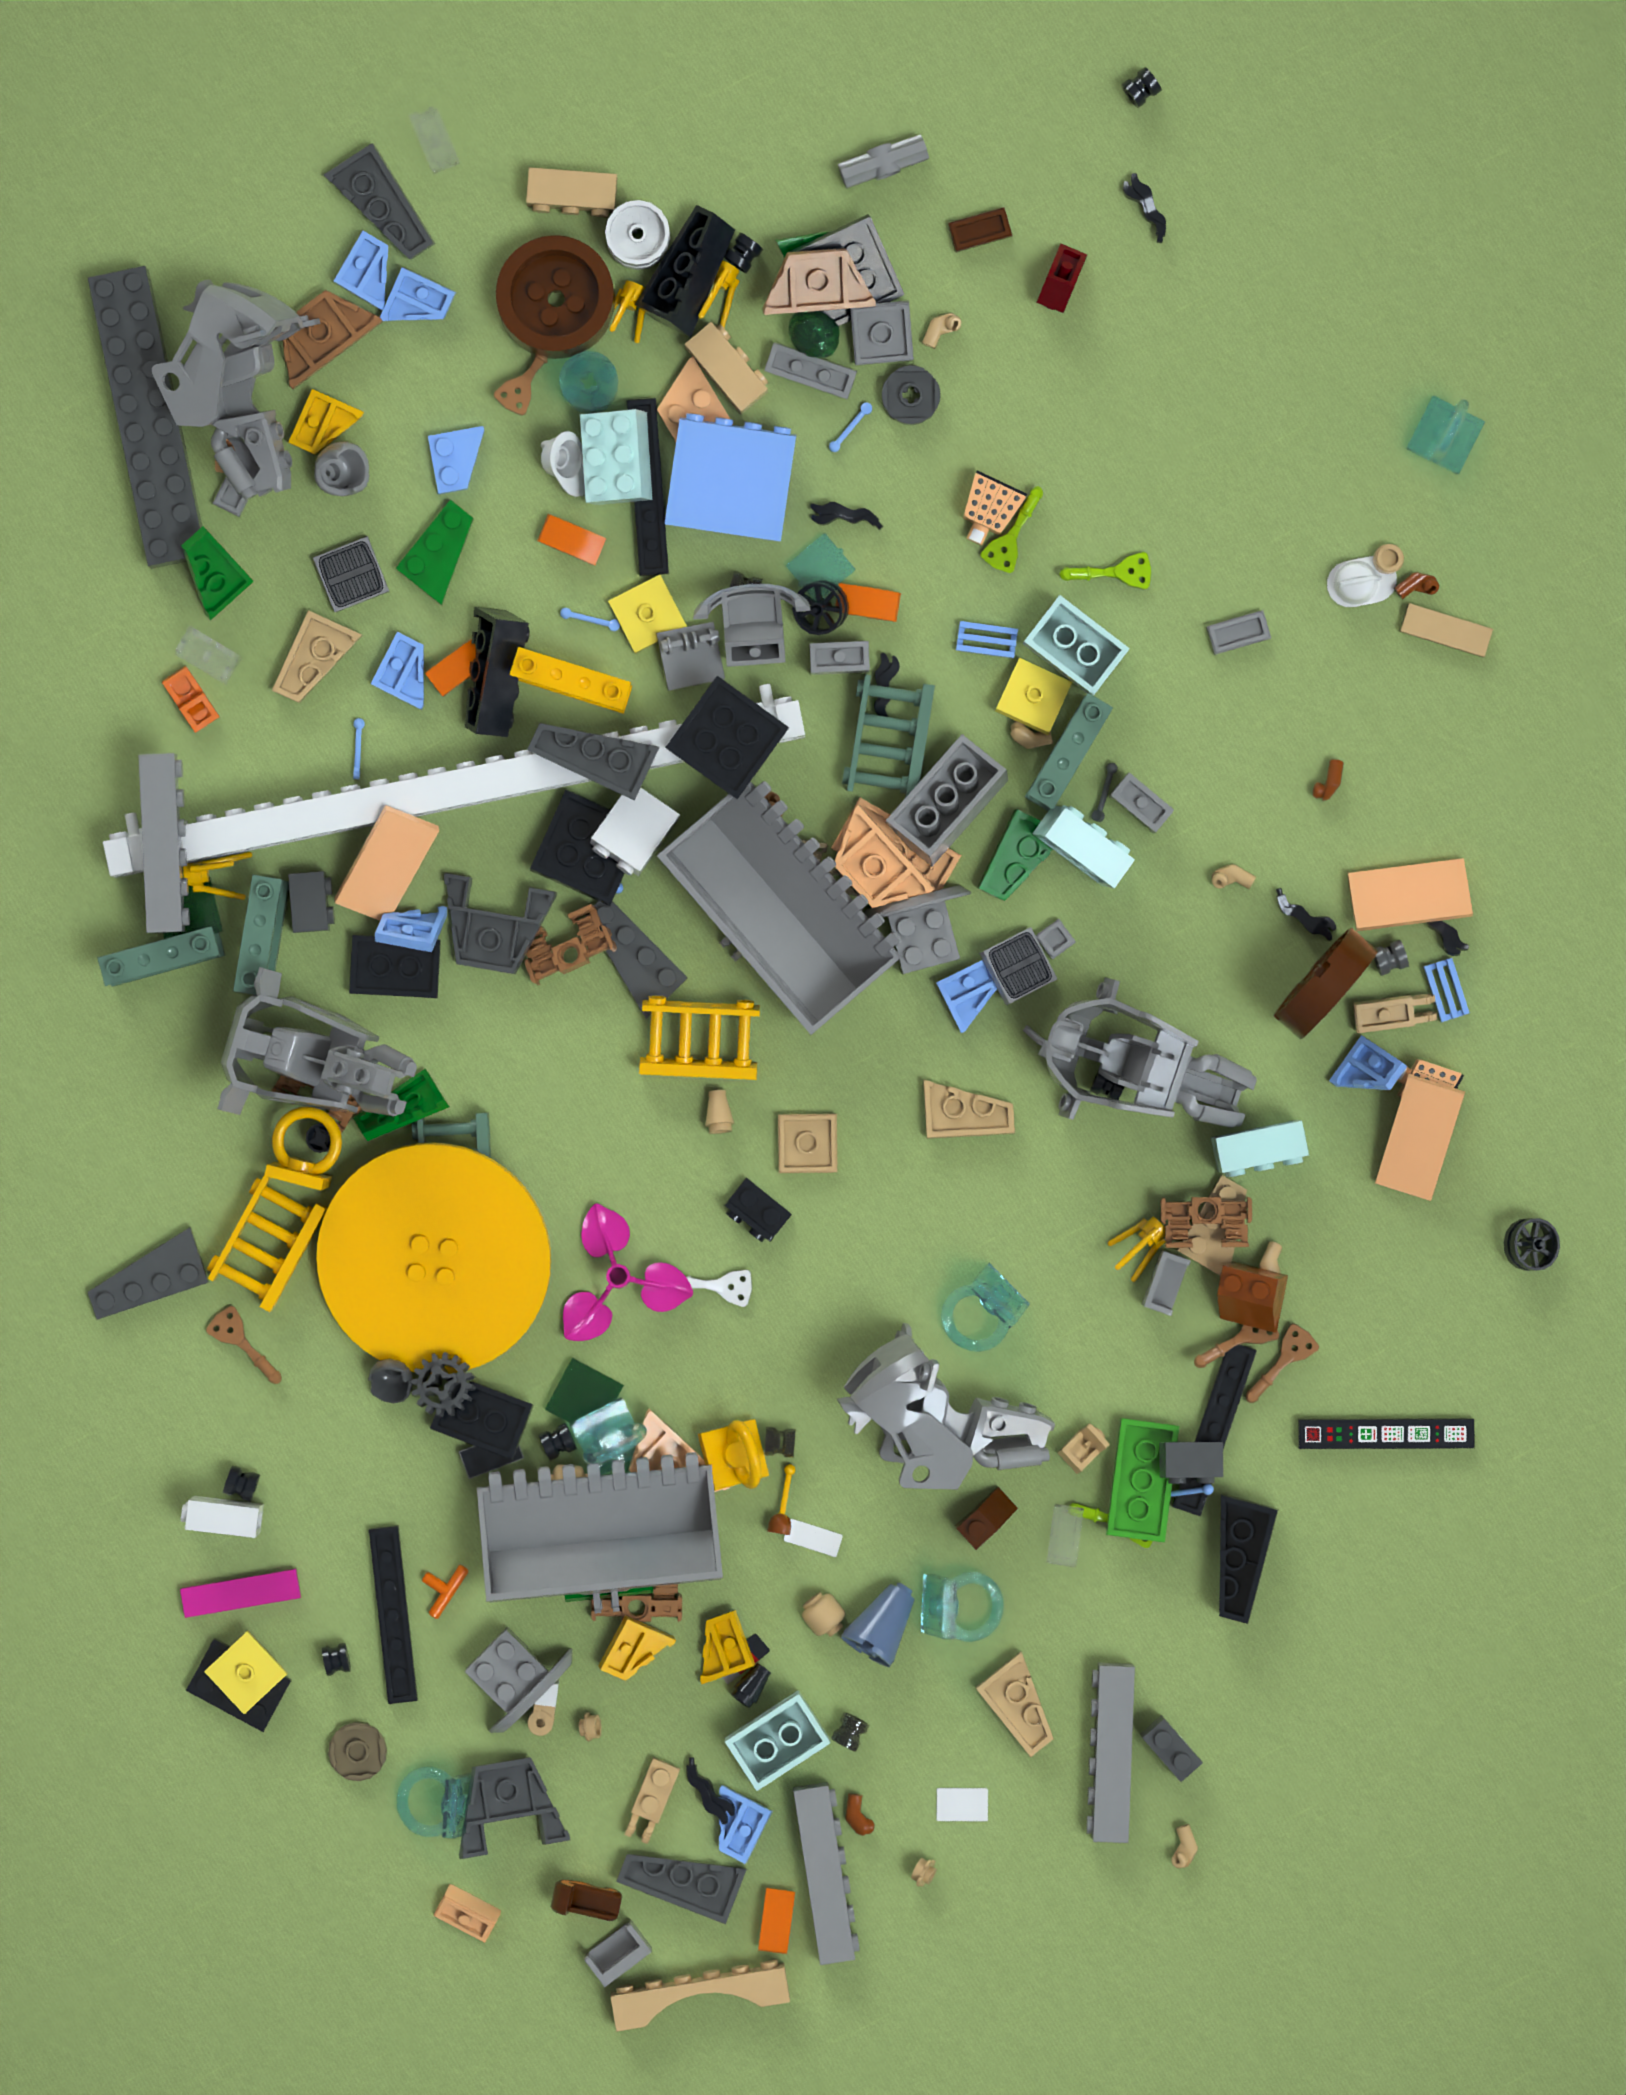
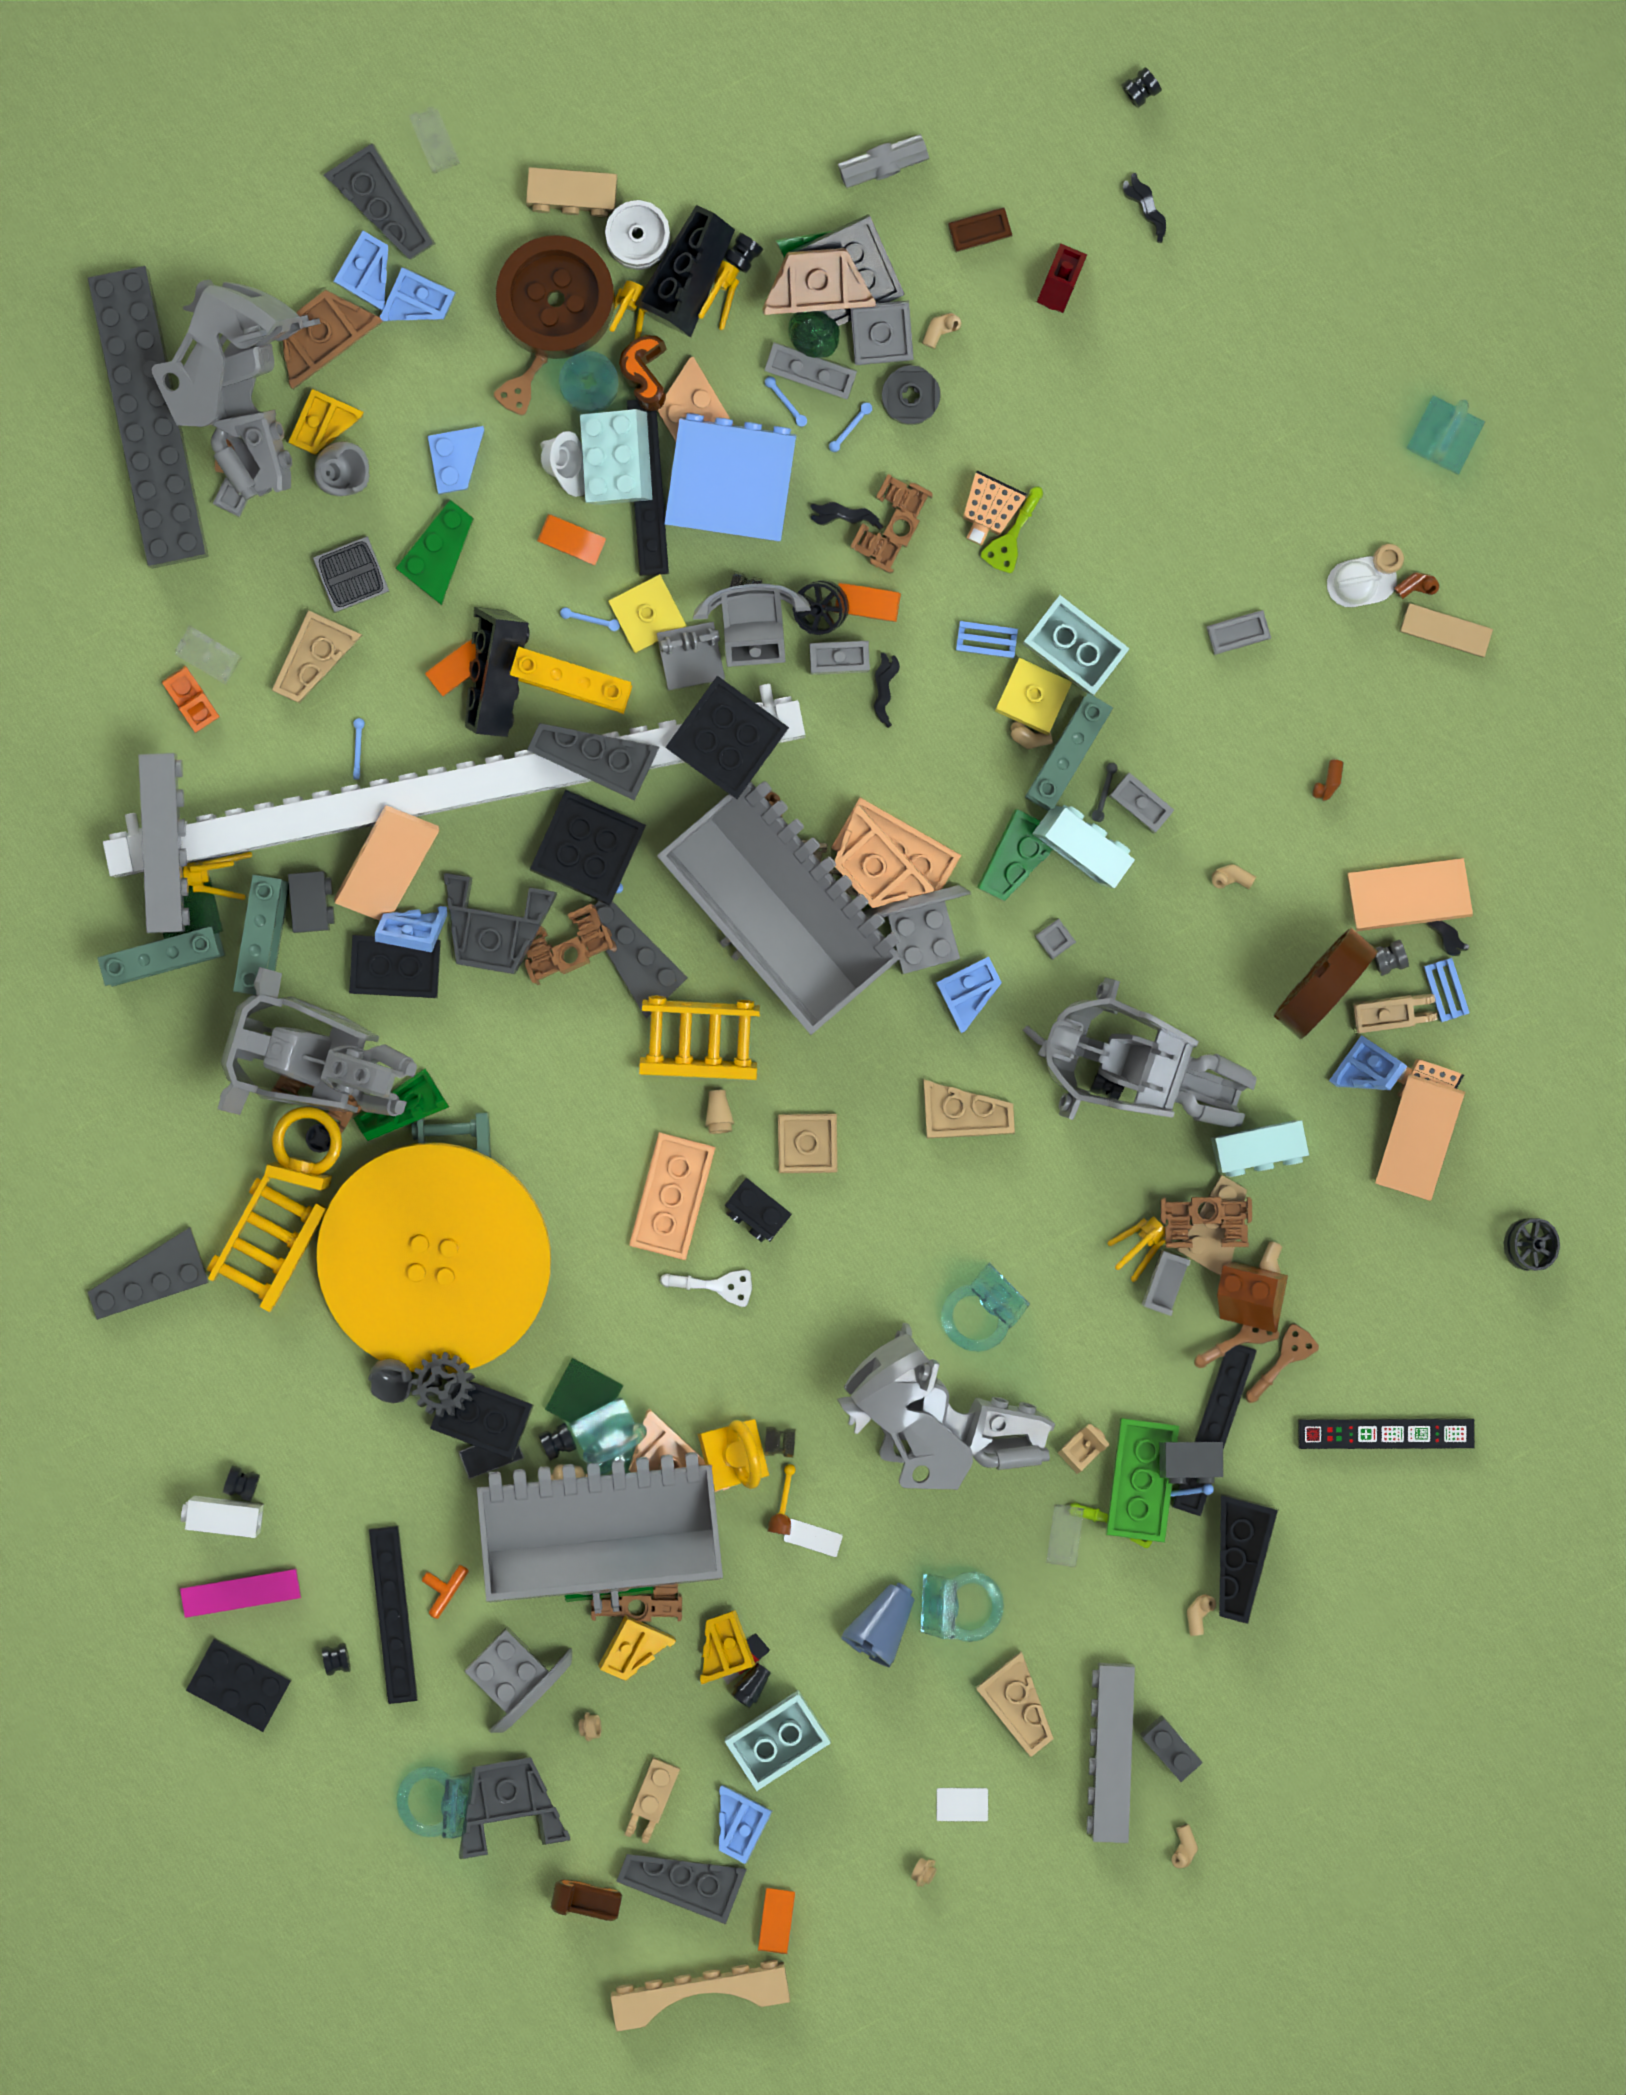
green wing [181,526,254,621] -> none
light yellow plate [204,1631,288,1714] -> none
medium nougat piece [206,1306,282,1384] -> none
dark tan tile [328,1722,387,1781] -> none
light blue wing [371,632,424,710] -> none
light nougat slope [433,1884,501,1943] -> none
tan leg [528,1680,559,1736] -> none
dark pink plant [563,1203,693,1341] -> none
light grey panel [584,1920,652,1987] -> none
white brick [590,788,680,876] -> none
tan brick [684,321,769,414] -> none
black hair [686,1757,735,1825] -> none
clear light blue piece [786,533,856,601] -> none
light grey brick [793,1782,860,1965] -> none
tan head [802,1592,845,1637] -> none
clear smoke wheel [831,1712,870,1752] -> none
sand green fence [842,674,935,798] -> none
dark orange arm [845,1793,875,1836] -> none
light grey slope [886,734,1008,866] -> none
reddish brown slope [955,1487,1018,1550] -> none
tile [980,927,1057,1005] -> none
lime piece [1059,552,1151,590] -> none
black hair [1276,888,1336,941] -> none
none -> reddish brown animal [619,335,667,411]
none -> light nougat tile [629,1132,716,1260]
none -> light blue hinge [764,376,807,427]
none -> medium nougat piece [850,474,933,574]
none -> tan arm [1187,1594,1216,1636]

